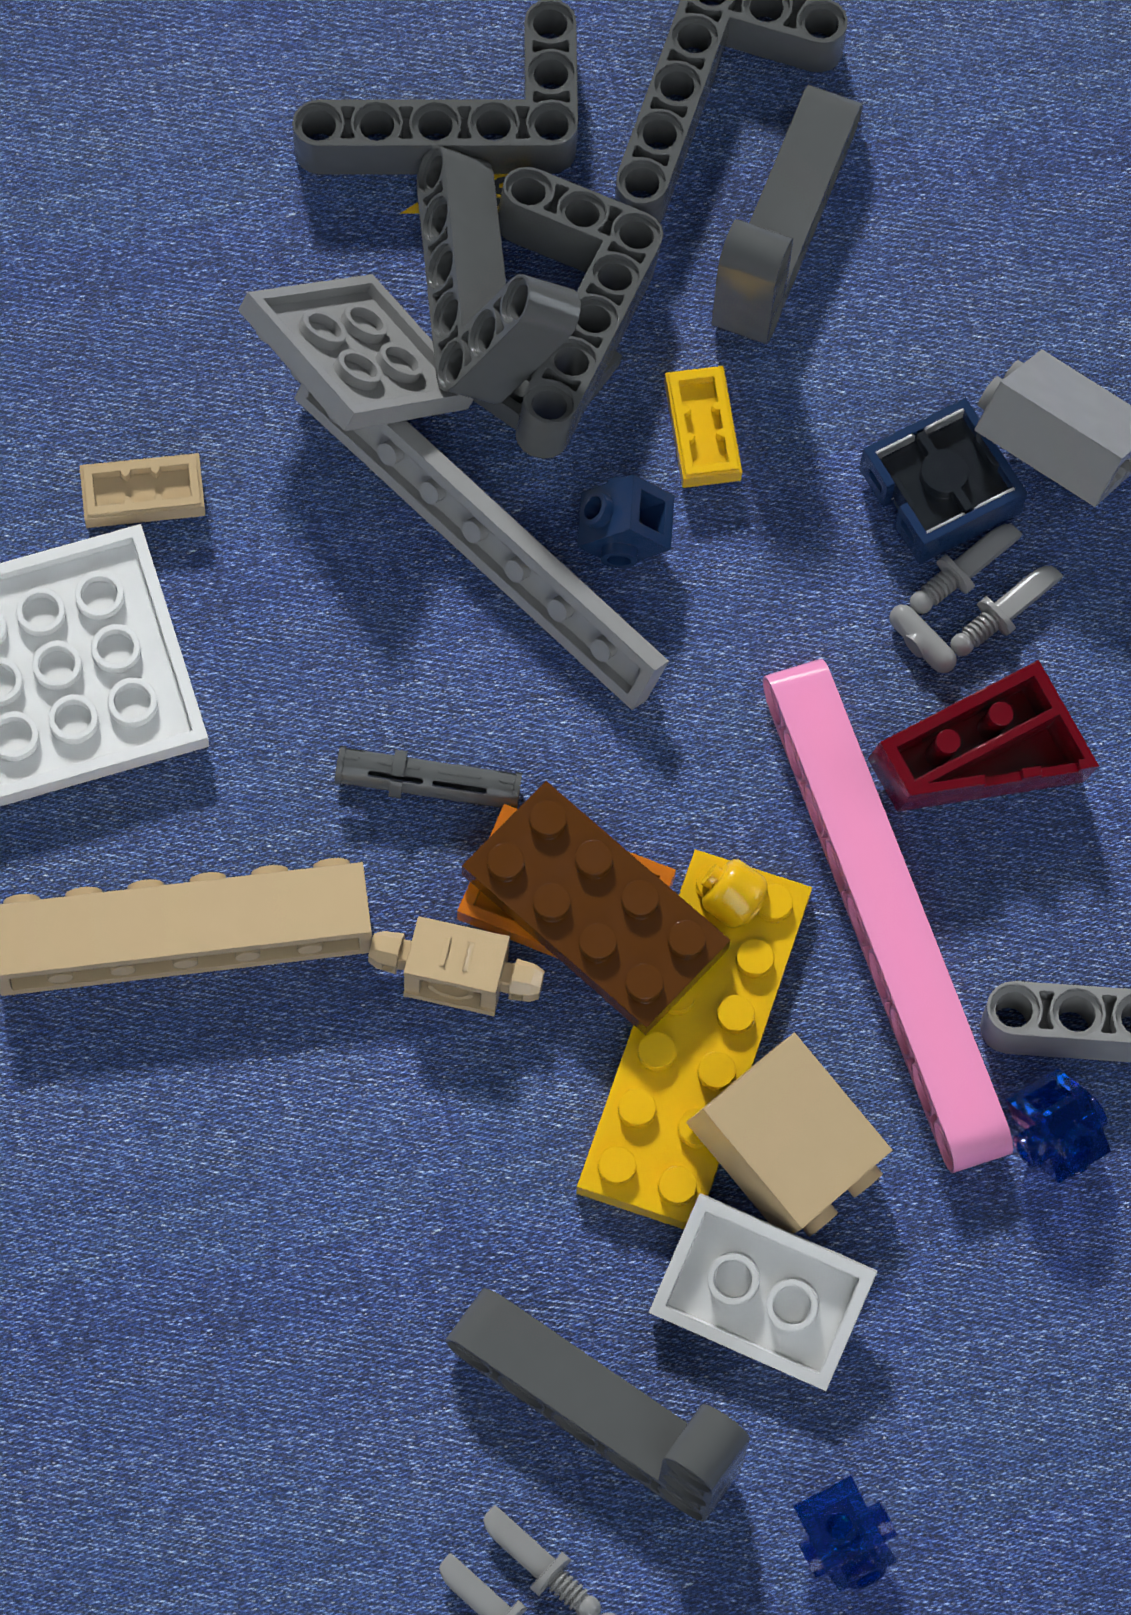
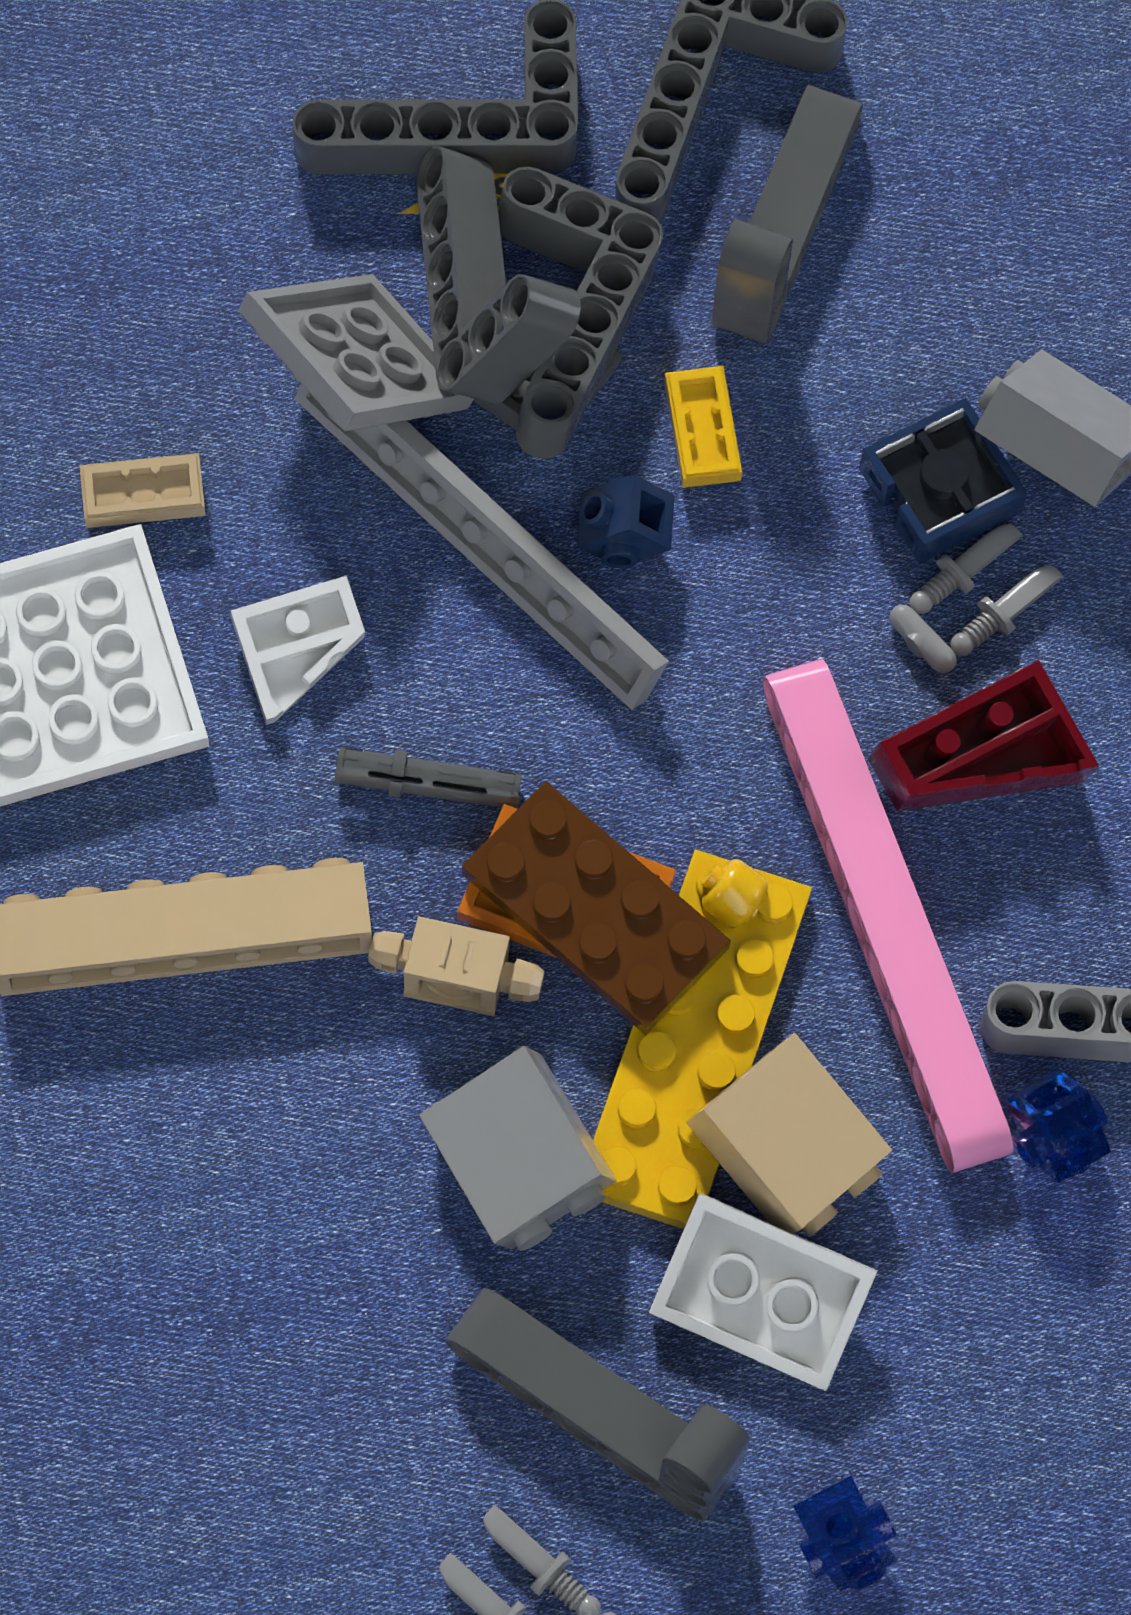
none -> white wing [230,576,365,725]
none -> light grey brick [419,1046,617,1251]

